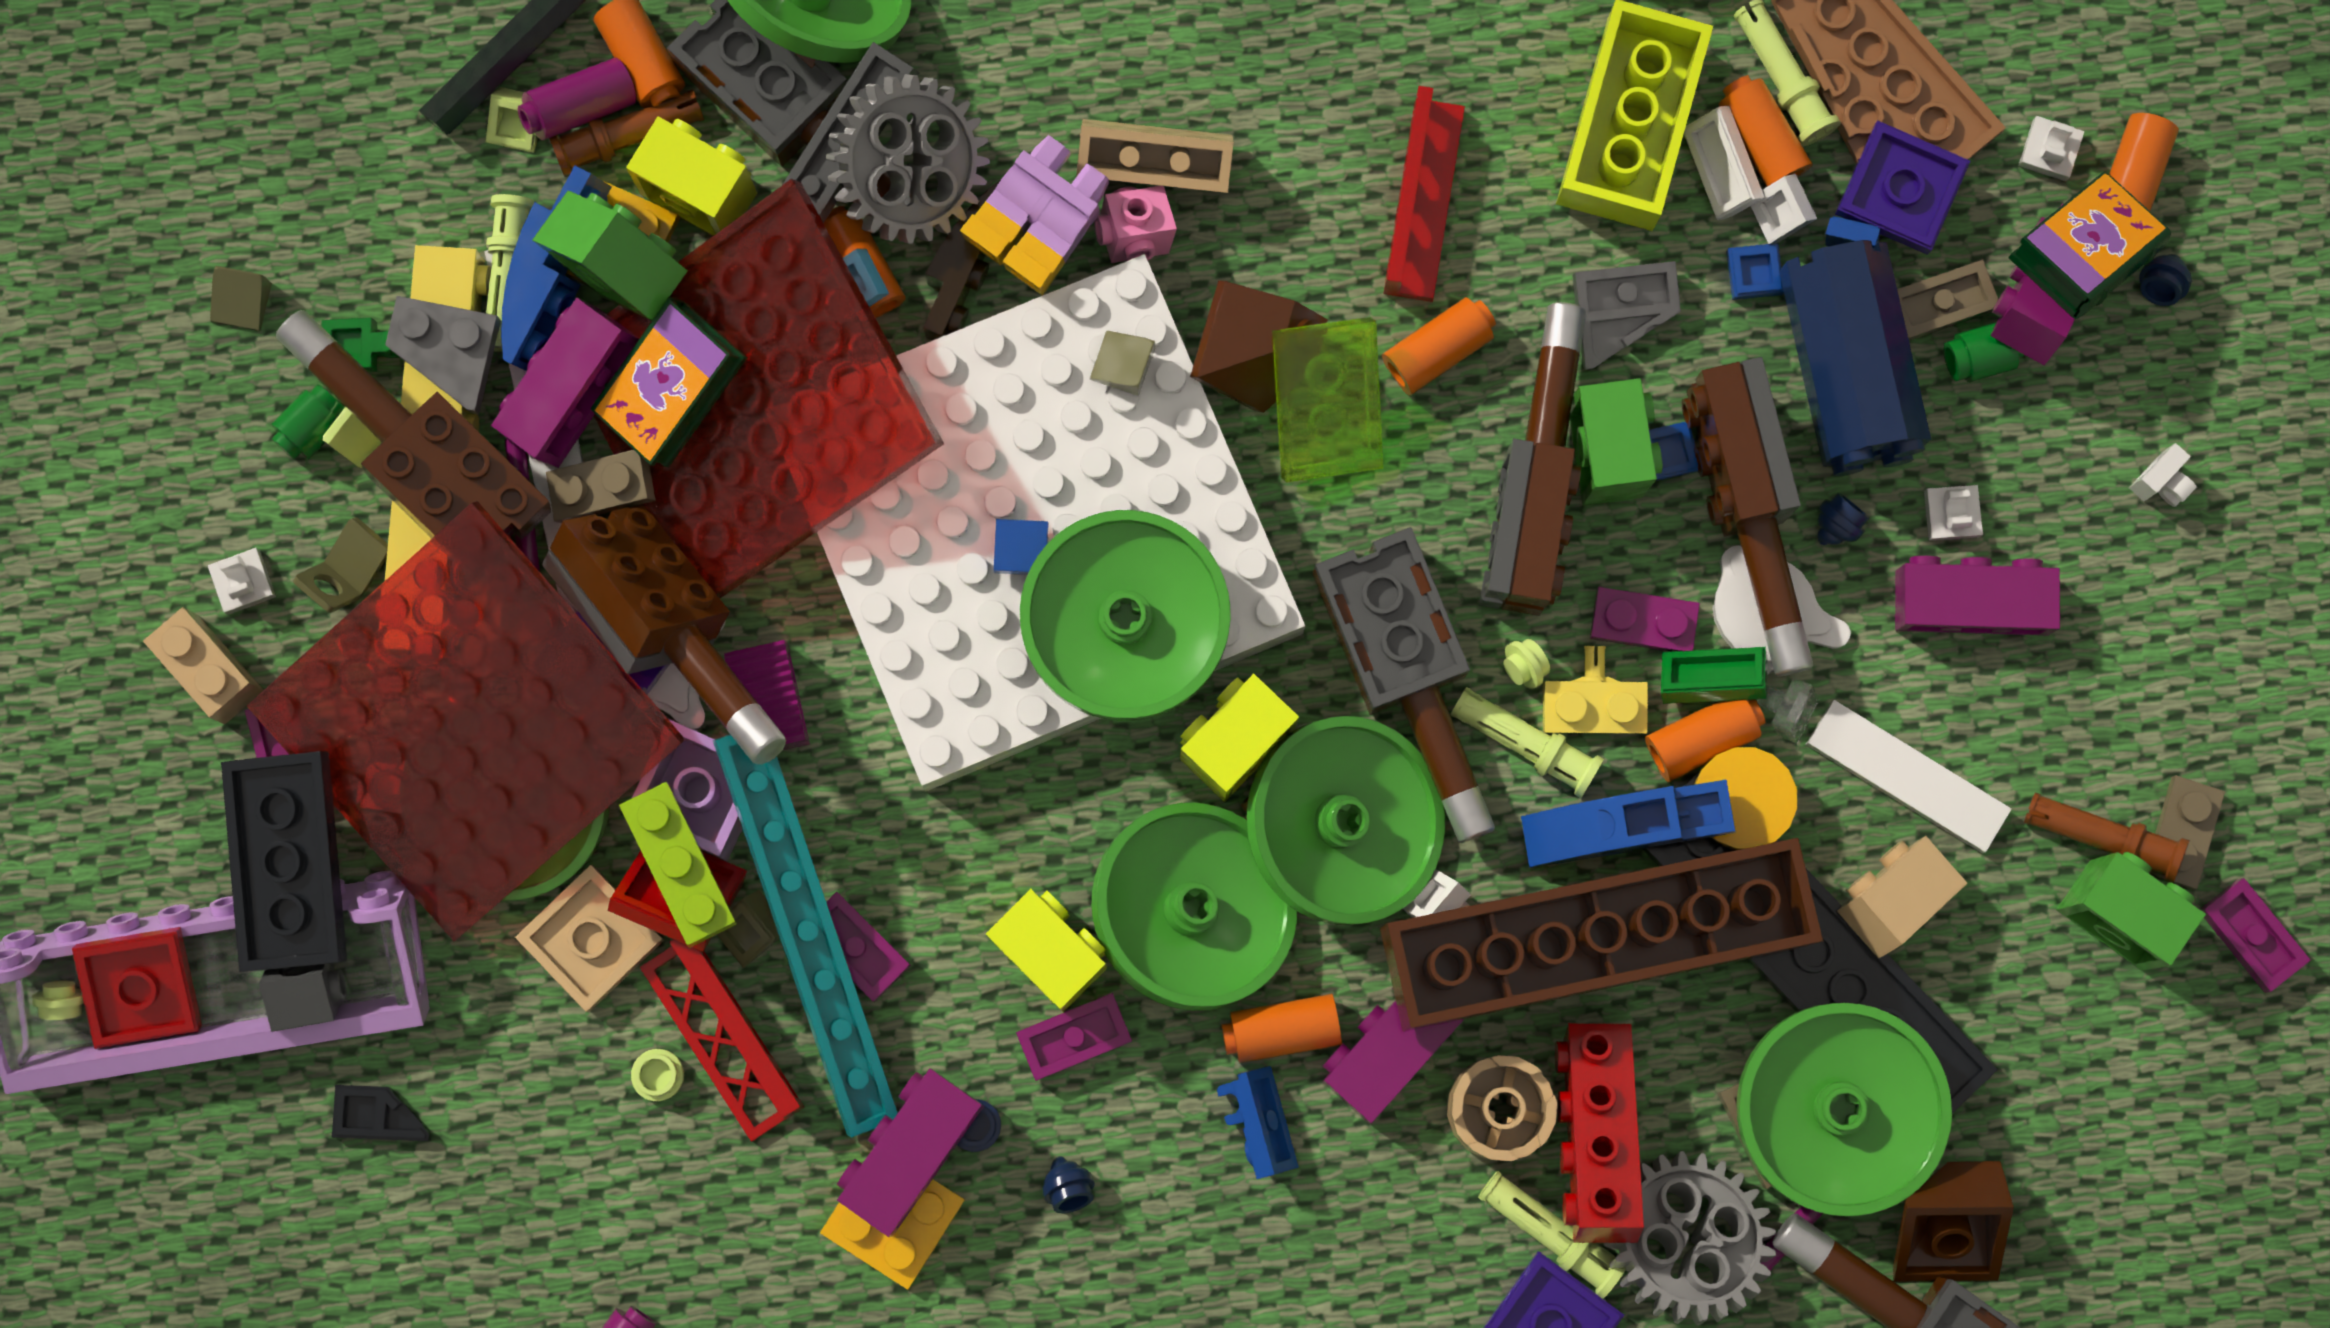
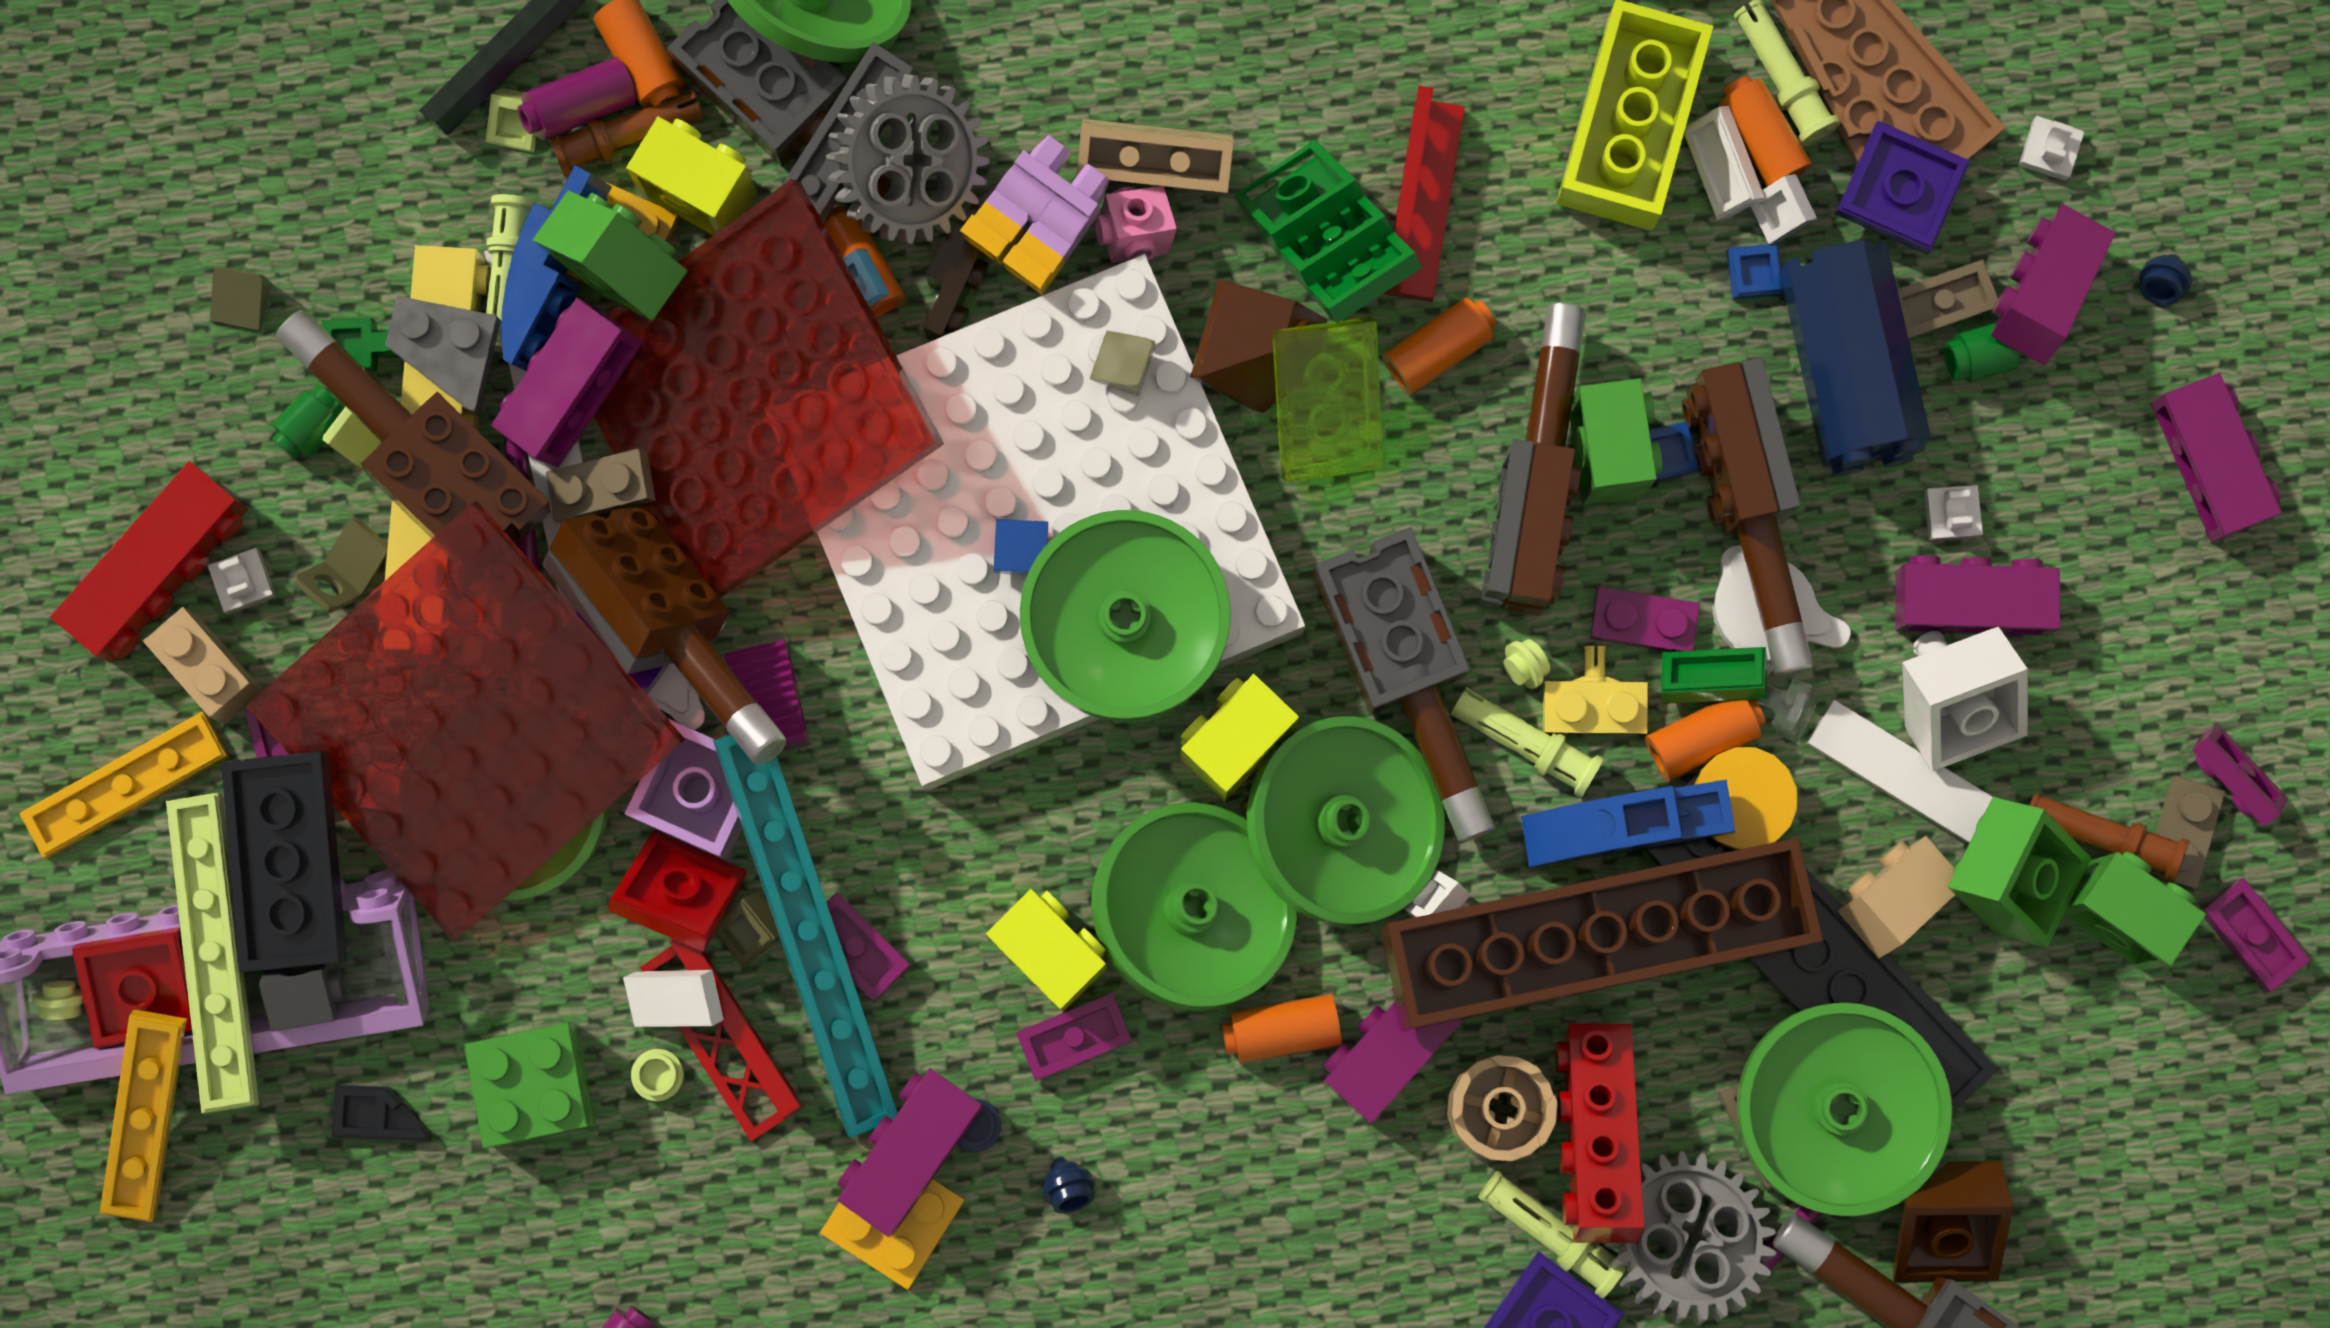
tan plate [515,865,665,1013] -> none
piece [590,297,747,468] -> none
lime plate [619,781,737,948] -> none
blue plate [1217,1066,1299,1179] -> none
flat silver wing [1572,261,1681,370] -> none
dark blue plate [1817,492,1870,545] -> none
blue tile [1825,216,1880,248] -> none
piece [2008,171,2171,319] -> none
orange brick [2109,113,2179,212] -> none
white tile [2129,443,2197,507] -> none
none -> yellow tile [19,711,229,859]
none -> red brick [50,461,248,664]
none -> yellow tile [99,1010,187,1222]
none -> yellowish green tile [166,793,259,1114]
none -> bright green brick [464,1022,596,1148]
none -> white tile [623,970,724,1027]
none -> green slope [1234,139,1422,324]
none -> white brick [1902,626,2028,771]
none -> bright green brick [1948,797,2091,948]
none -> magenta brick [2151,373,2282,543]
none -> magenta plate [2192,723,2288,827]

